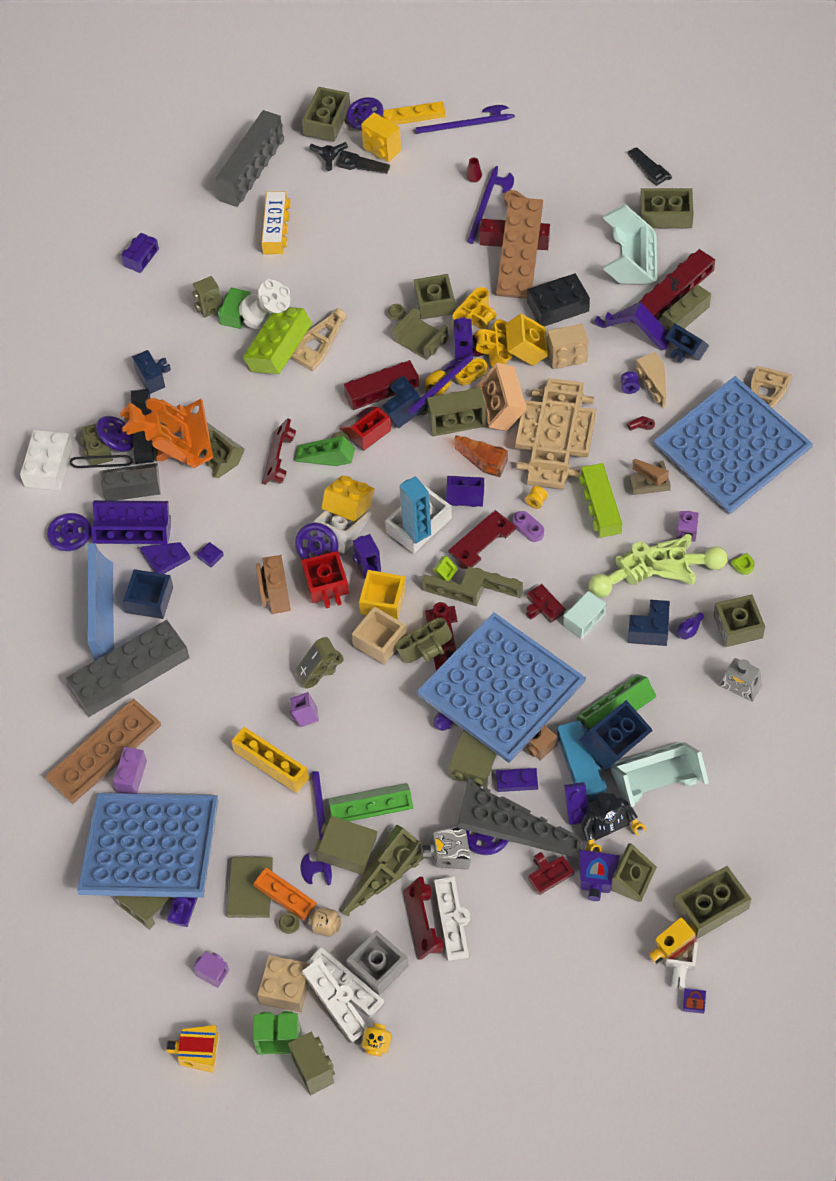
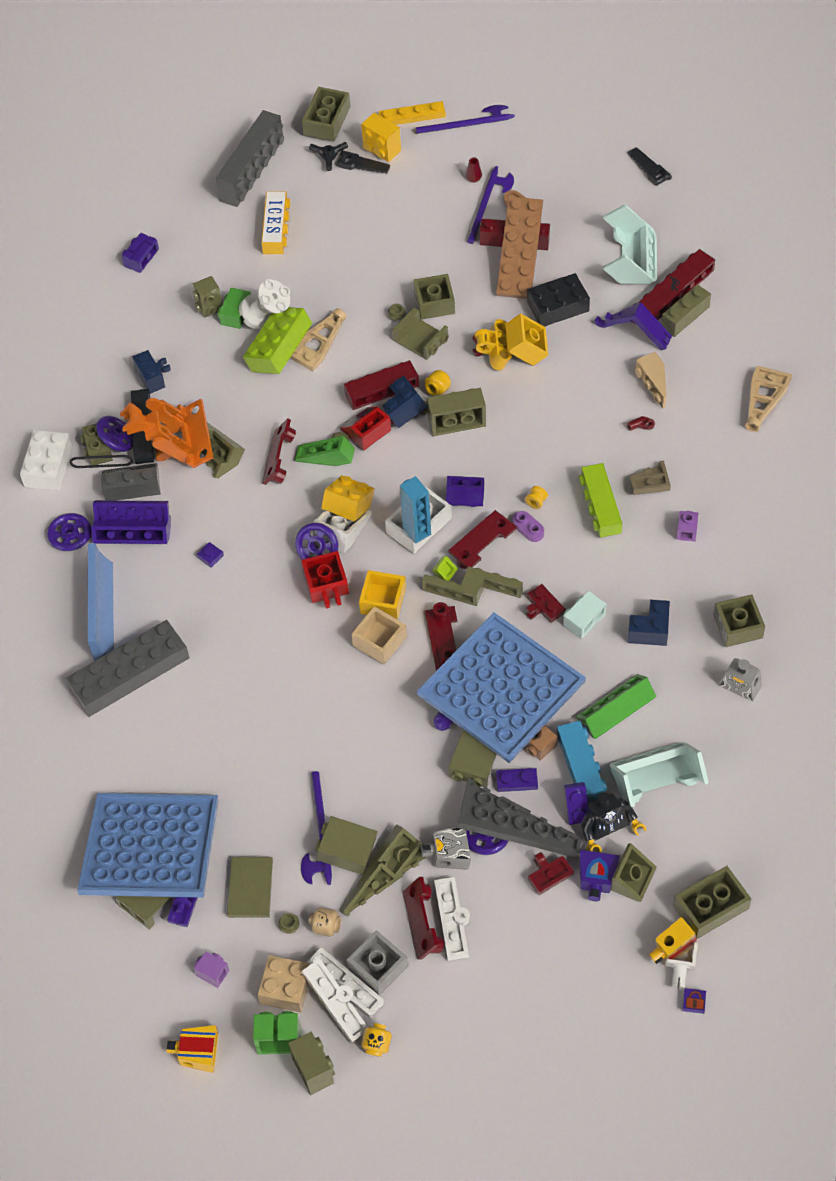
medium nougat plate [45,698,161,804] -> none
medium lavender brick [113,747,147,794] -> none
dark blue piece [123,569,173,619] -> none
dark purple wing [140,542,191,574] -> none
yellow brick [231,727,309,794] -> none
orange plate [253,868,317,921] -> none
medium nougat brick [256,555,291,614] -> none
medium lavender brick [290,692,319,727] -> none
olive beam [295,637,344,689] -> none
bright green panel [328,783,413,822] -> none
dark purple plate [346,97,384,129] -> none
dark purple brick [352,534,381,578] -> none
olive beam [396,618,452,663] -> none
dark purple piece [408,354,474,415] -> none
yellow beam [453,287,497,329] -> none
dark purple torso [454,317,473,360] -> none
clear orange slope [454,435,508,477] -> none
yellow plate [455,358,487,385] -> none
light nougat brick [478,363,526,431] -> none
tan piece [515,378,597,489] -> none
tan brick [547,323,588,369] -> none
dark blue brick [579,700,653,771] -> none
yellowish green piece [588,534,728,598] -> none
dark purple wheel [620,371,640,394] -> none
medium nougat piece [633,459,669,486] -> none
olive brick [640,188,694,228] -> none
medium blue plate [654,376,813,514] -> none
dark blue brick [665,323,709,363] -> none
dark purple piece [677,612,704,640] -> none
lime tile [731,553,754,575] -> none

